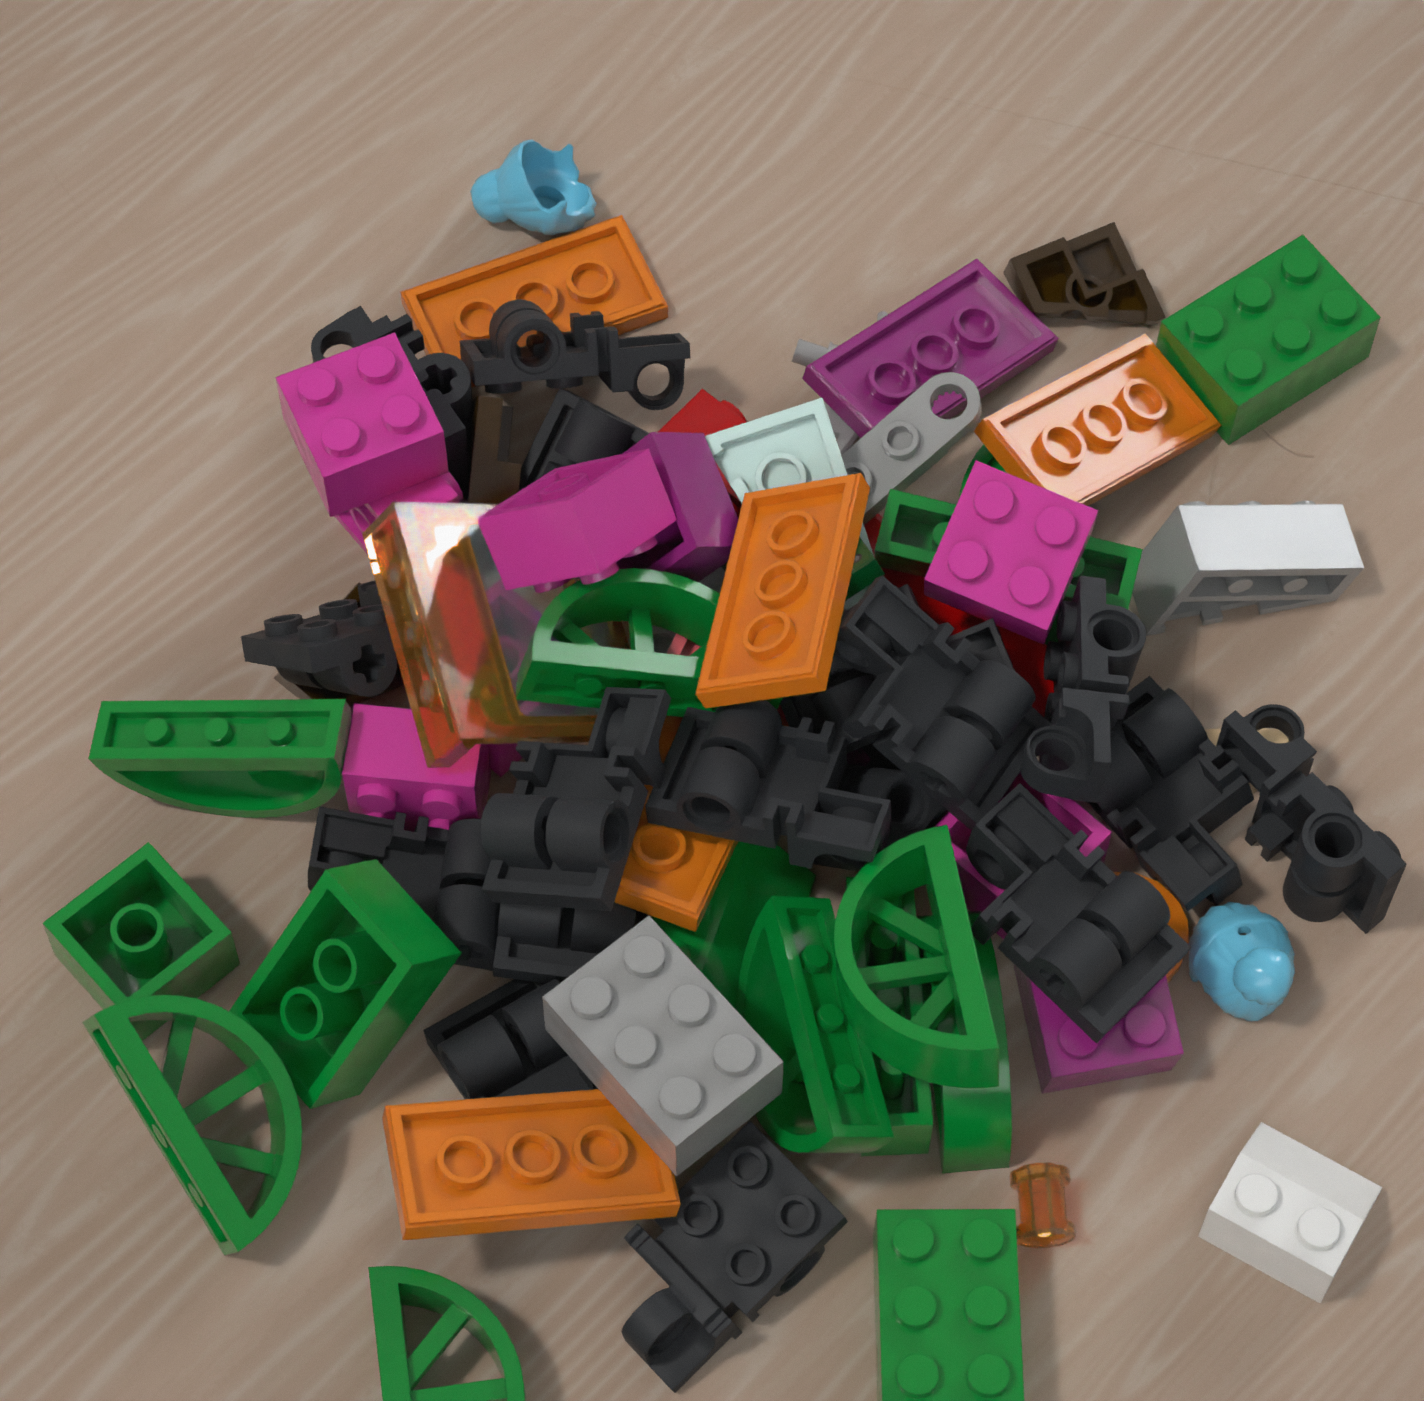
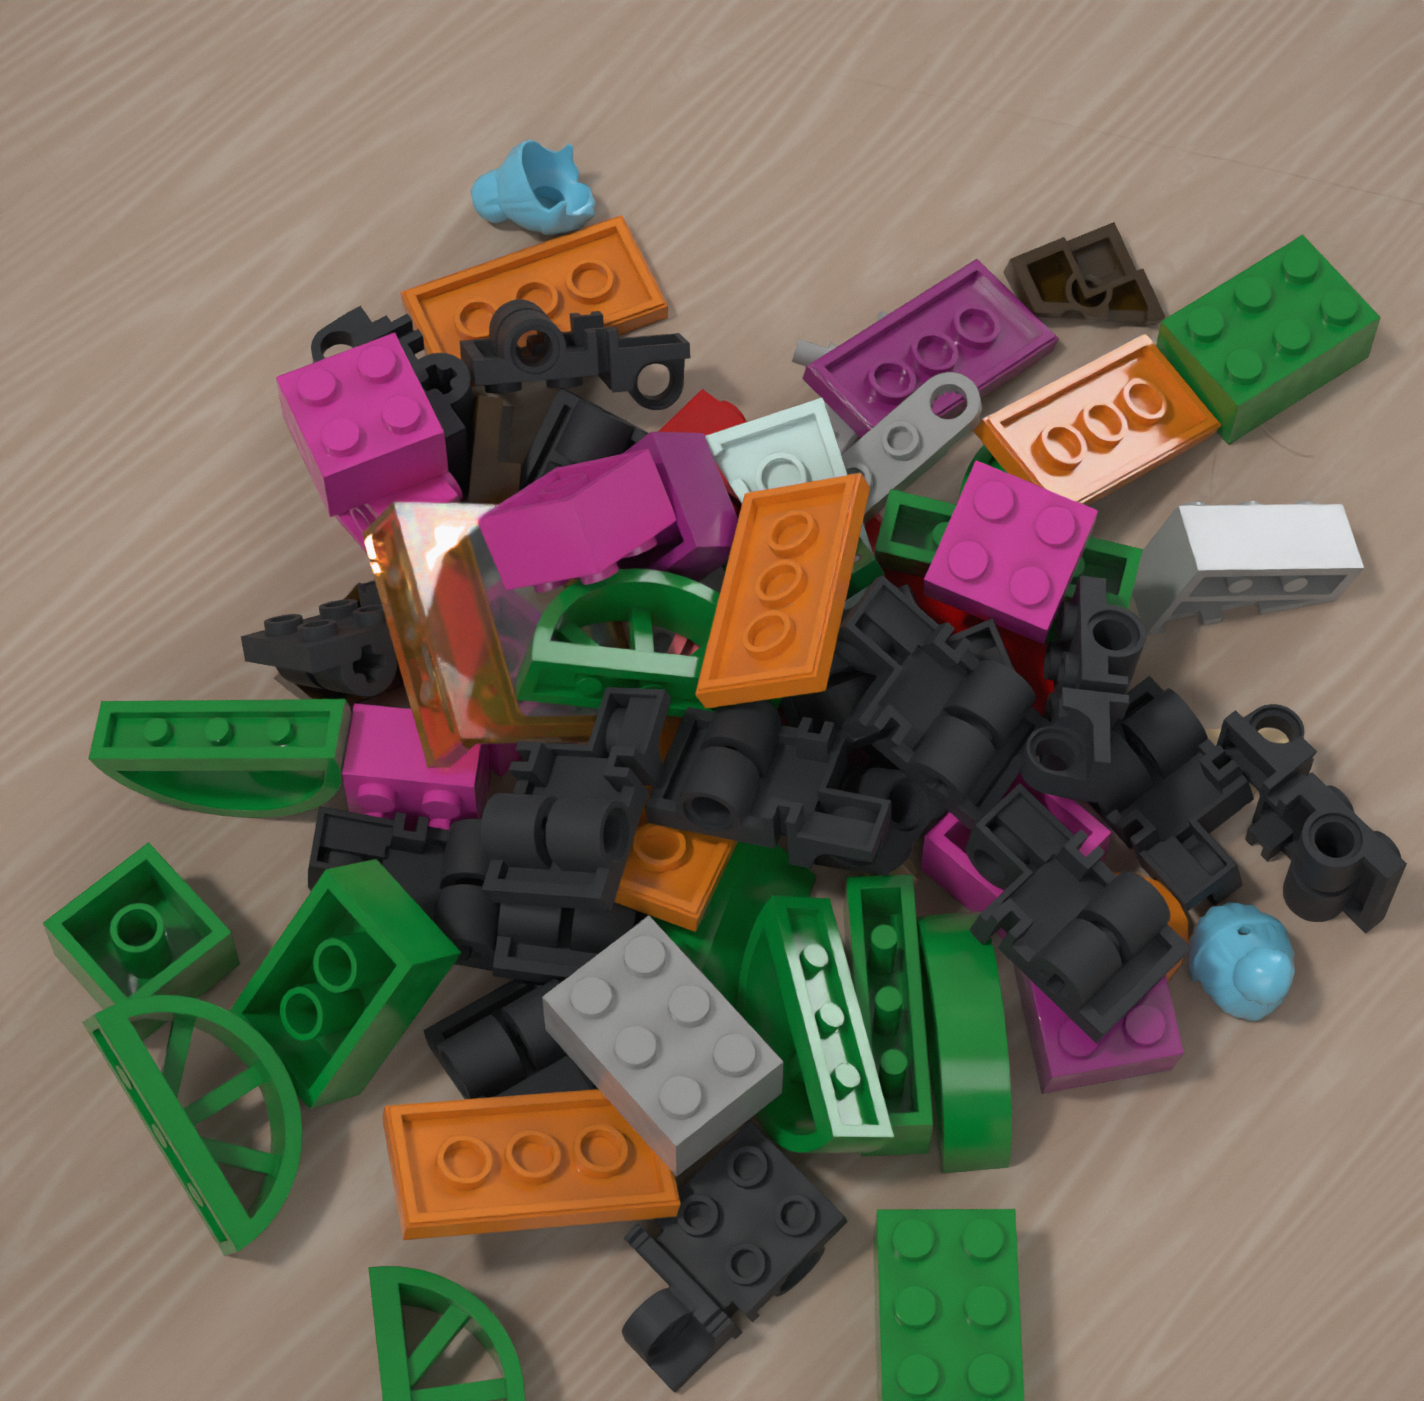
green window [834,825,999,1088] -> none
clear orange bush [1009,1162,1076,1248] -> none
white slope [1198,1122,1382,1303] -> none

